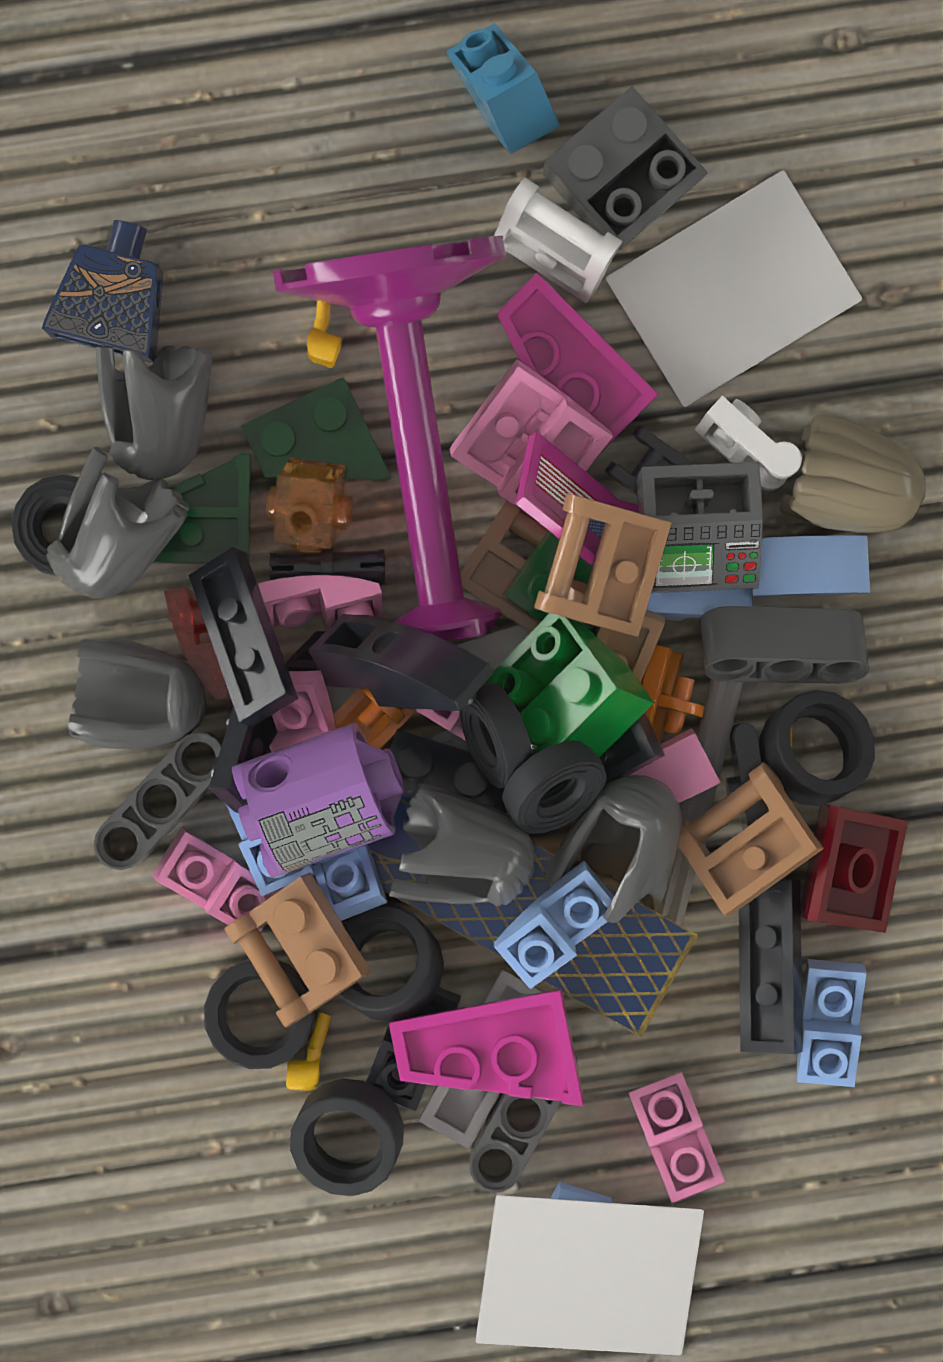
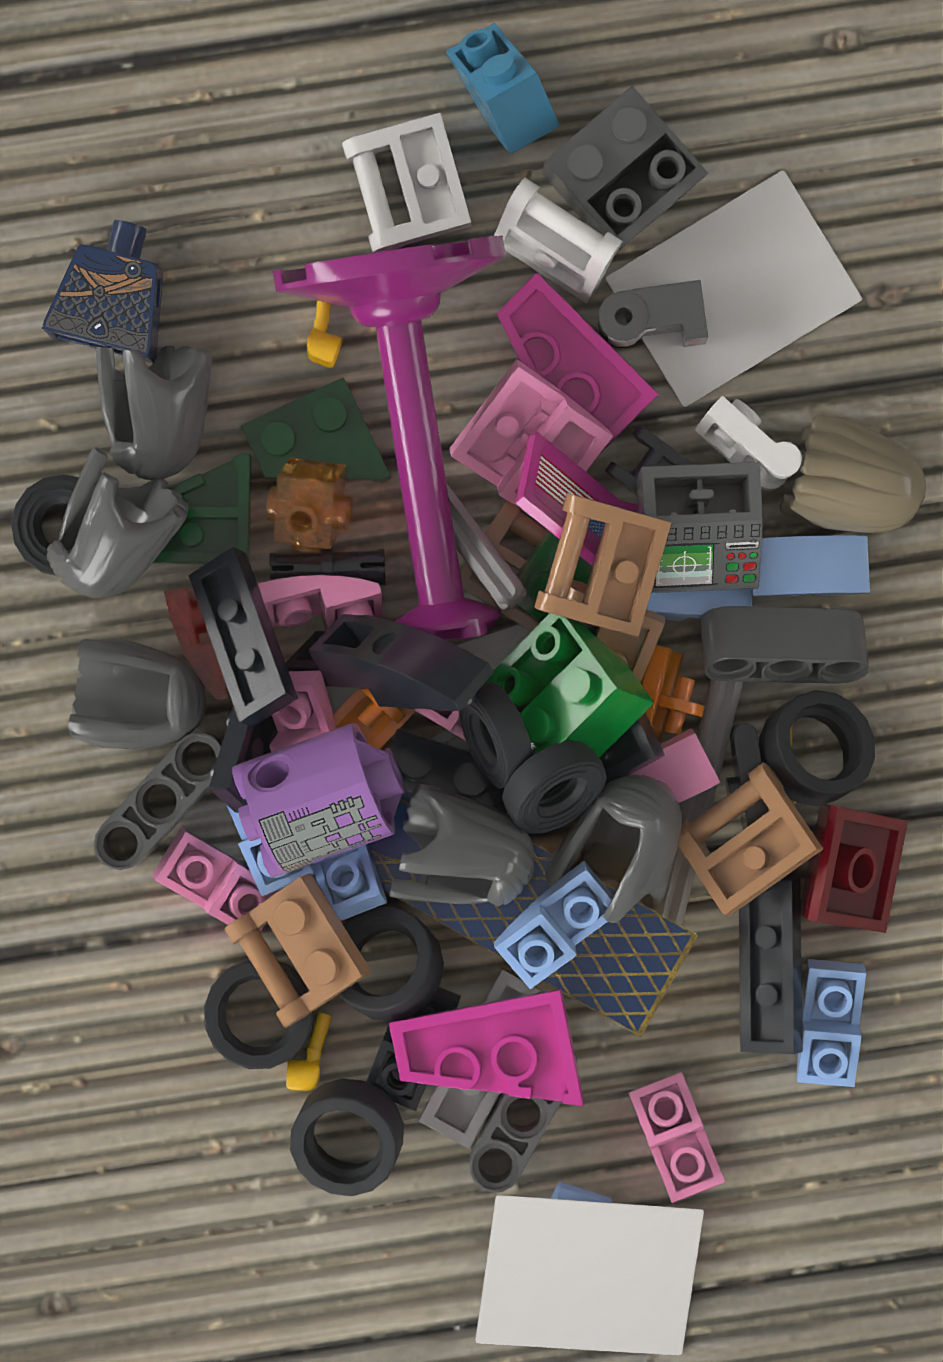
none -> white plate [342,113,471,253]
none -> light grey axle [447,484,526,610]
none -> dark grey leg [598,280,708,347]

